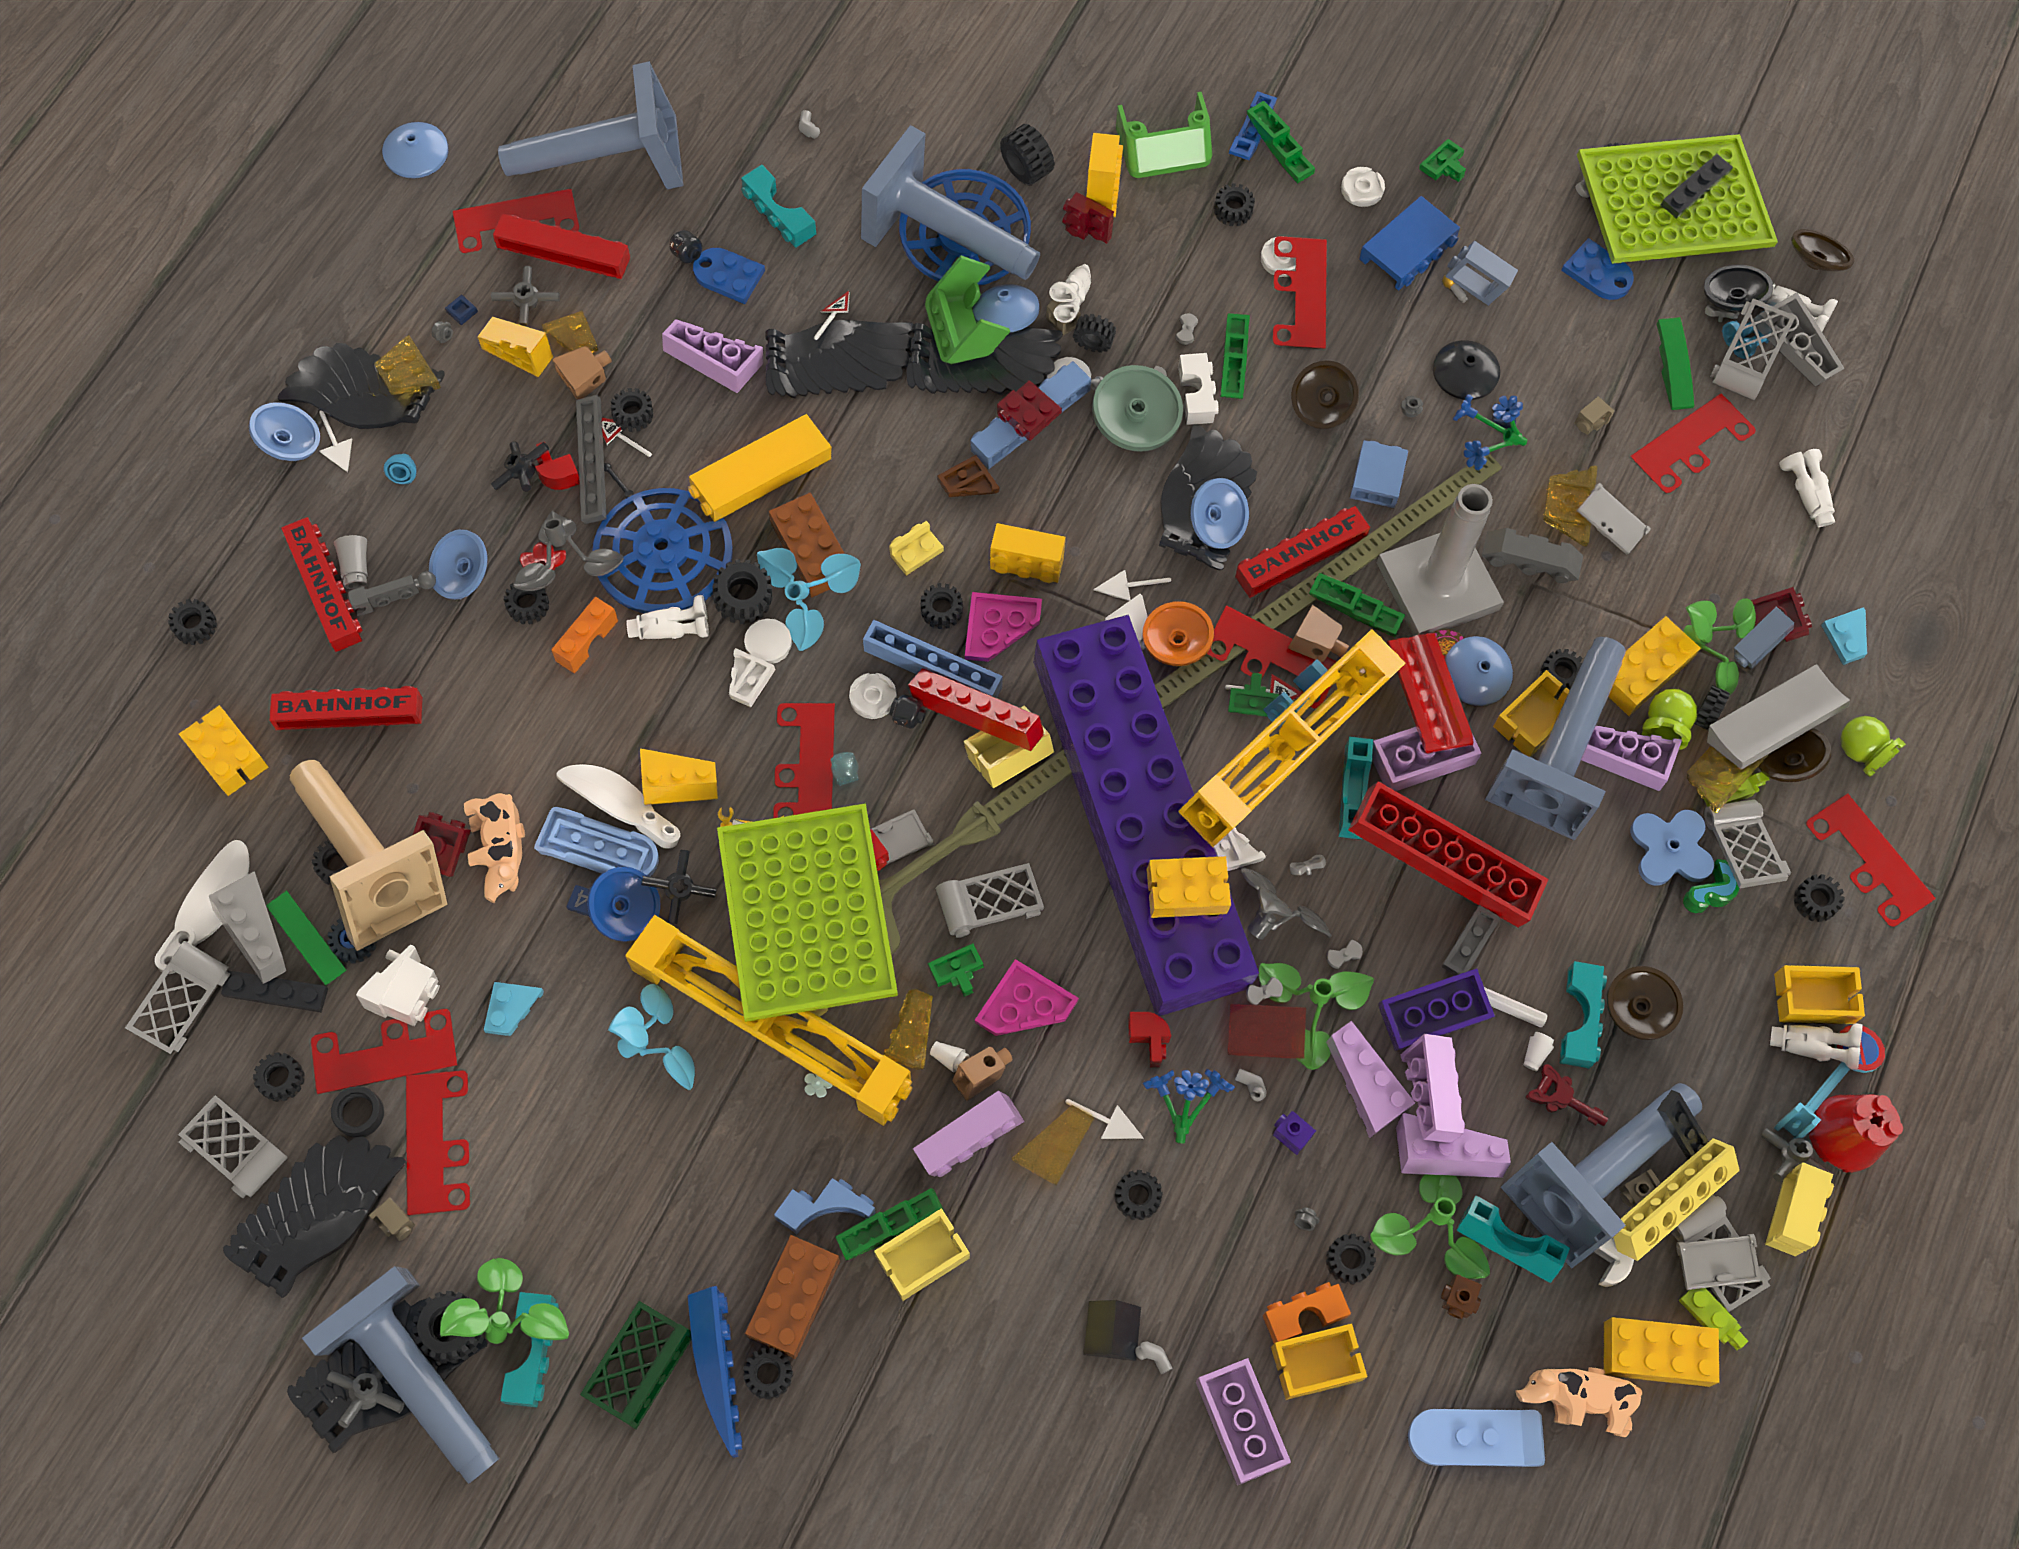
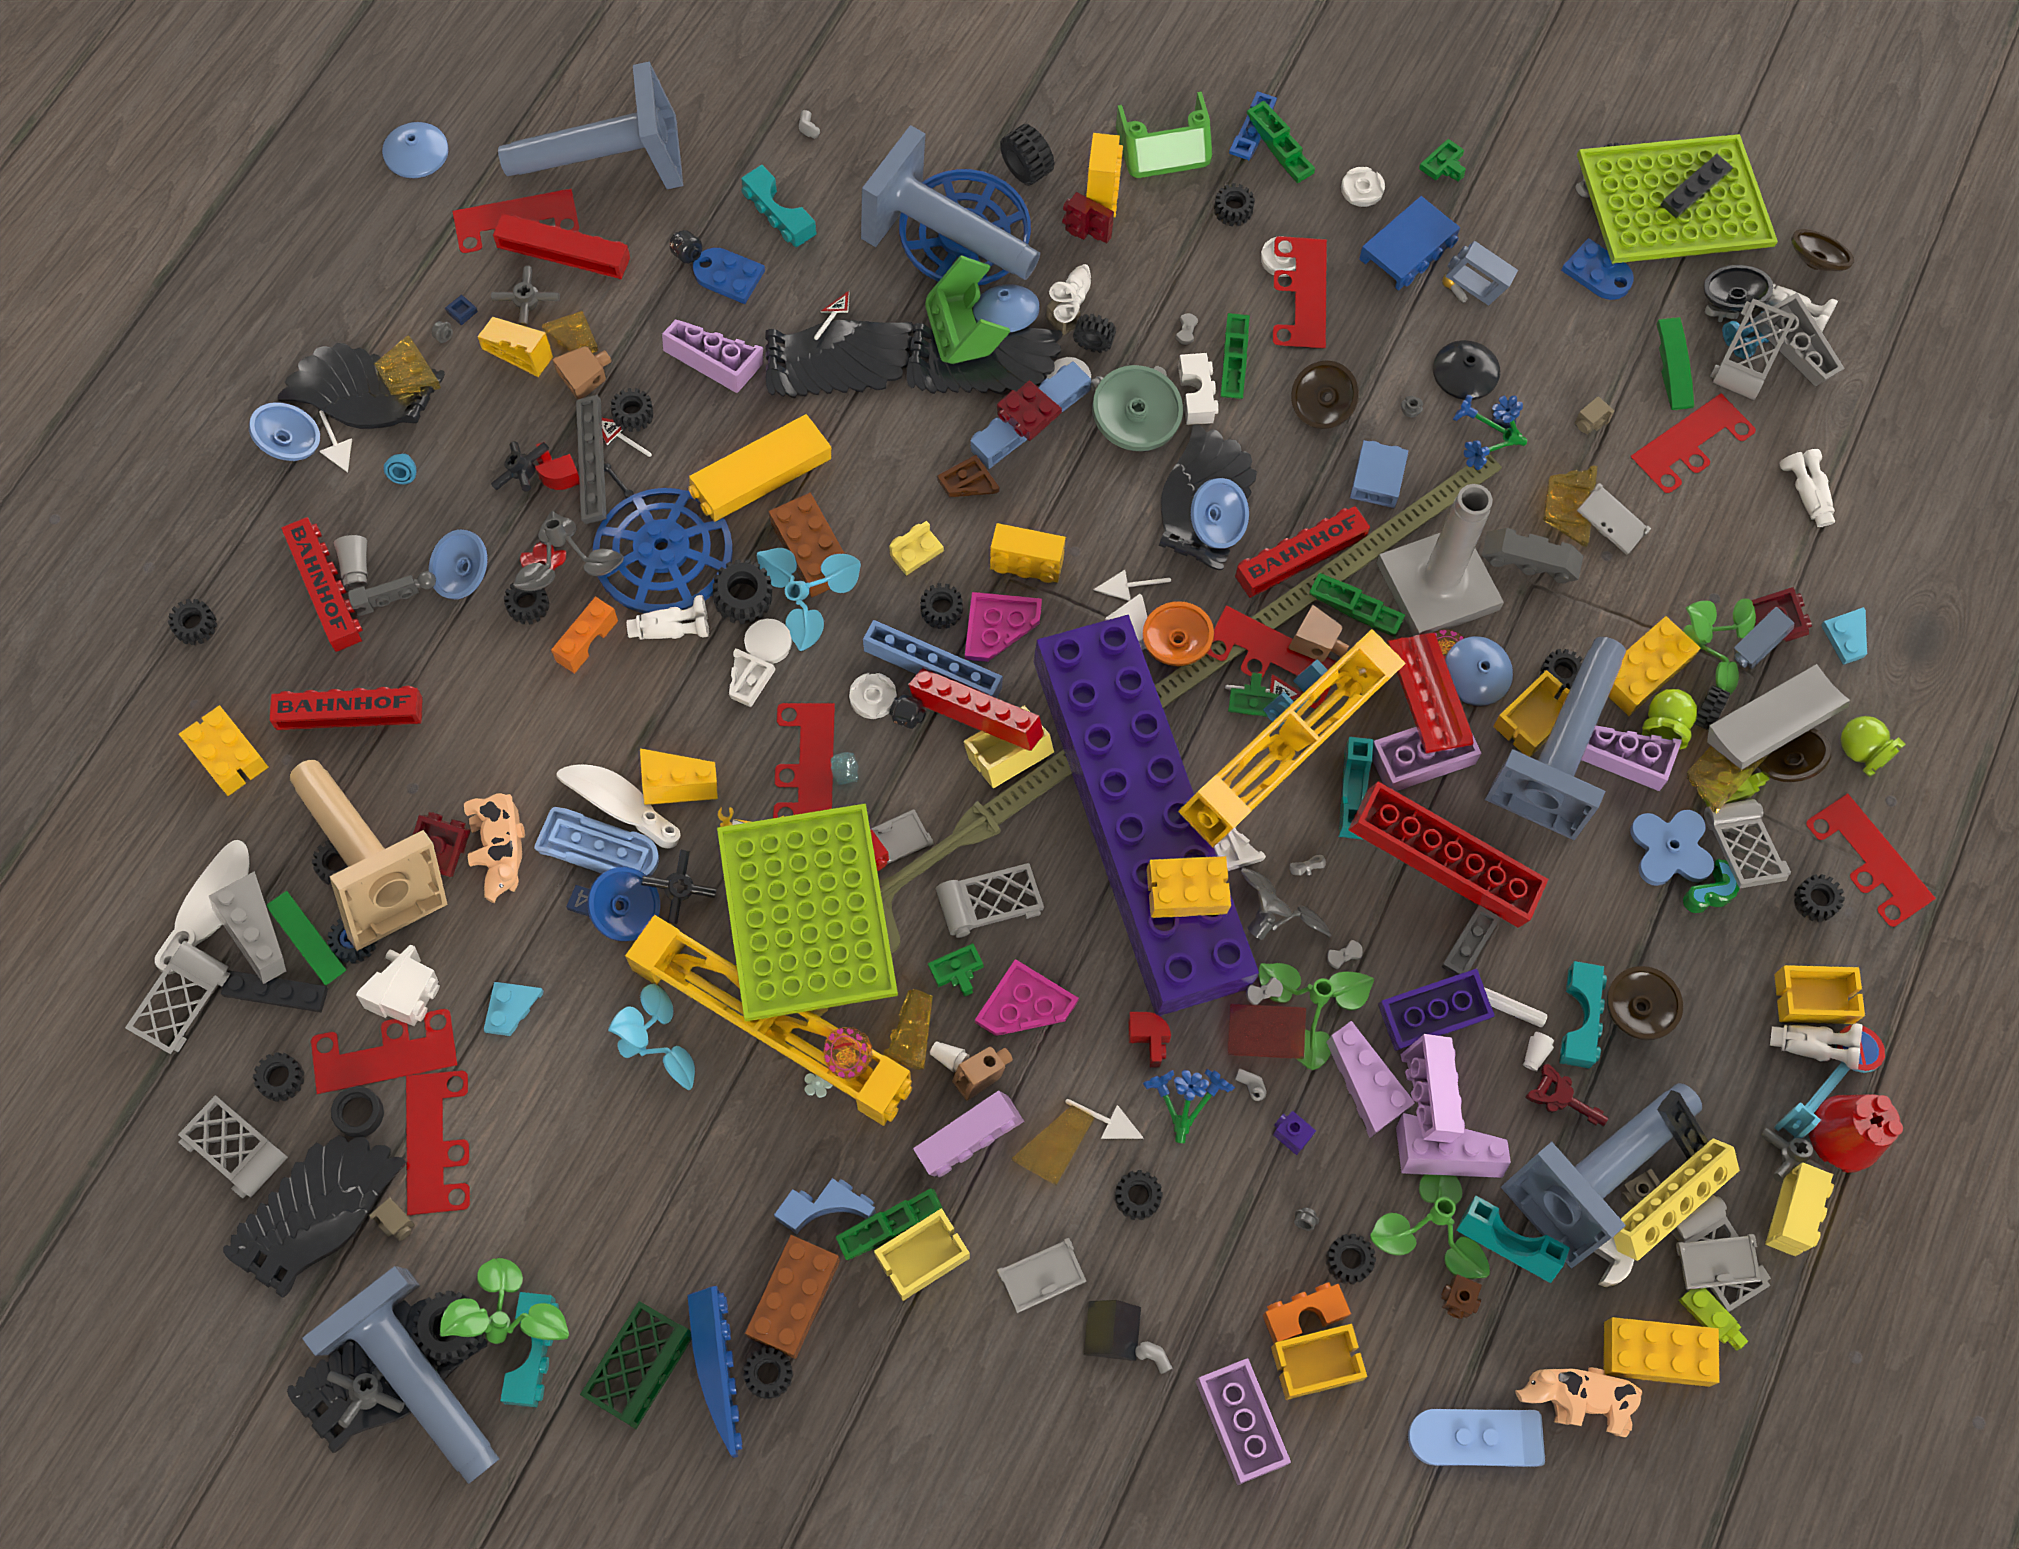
none -> clear orange tile [824,1026,873,1079]
none -> light grey door [997,1238,1086,1313]

